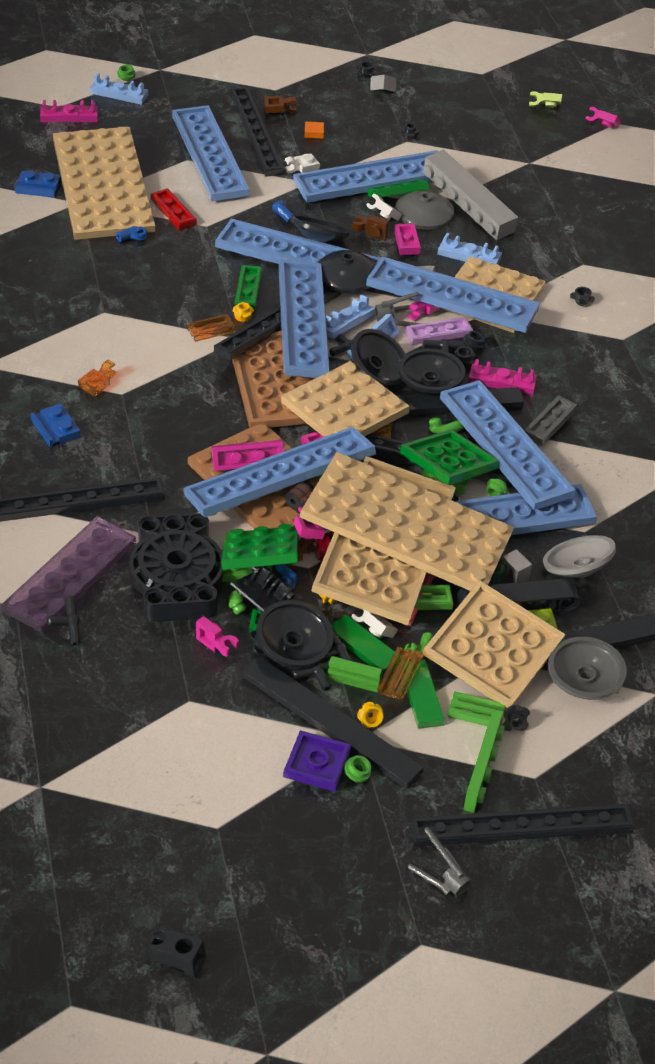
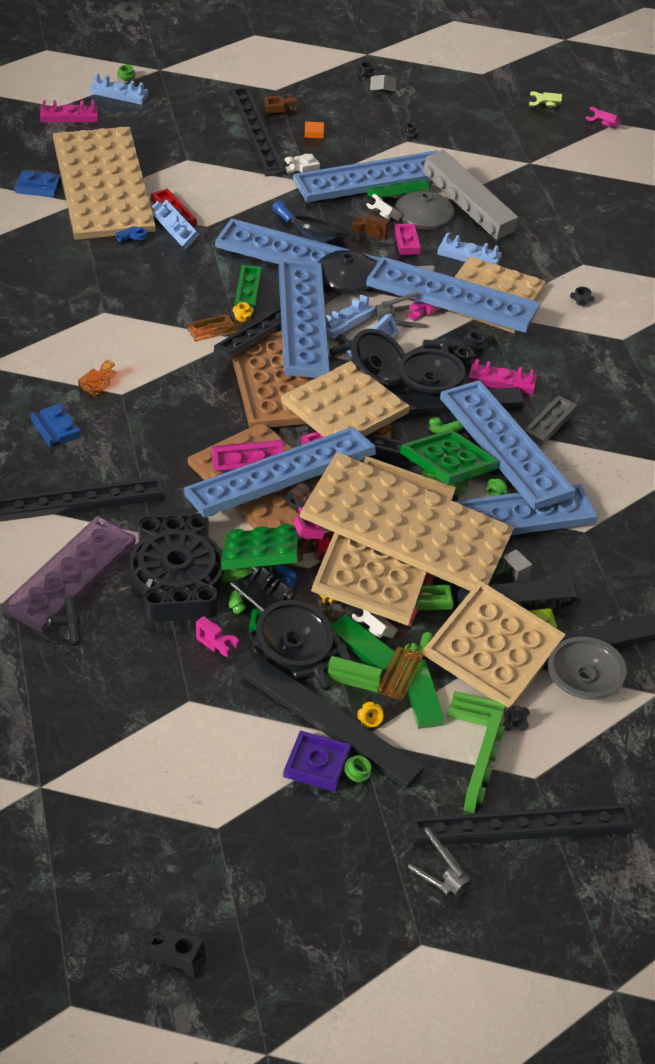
medium blue plate [172,105,250,201] -> none
lavender tile [405,317,473,345] -> none
light grey dish [543,535,616,578] -> none
none -> light blue plate [152,200,200,249]

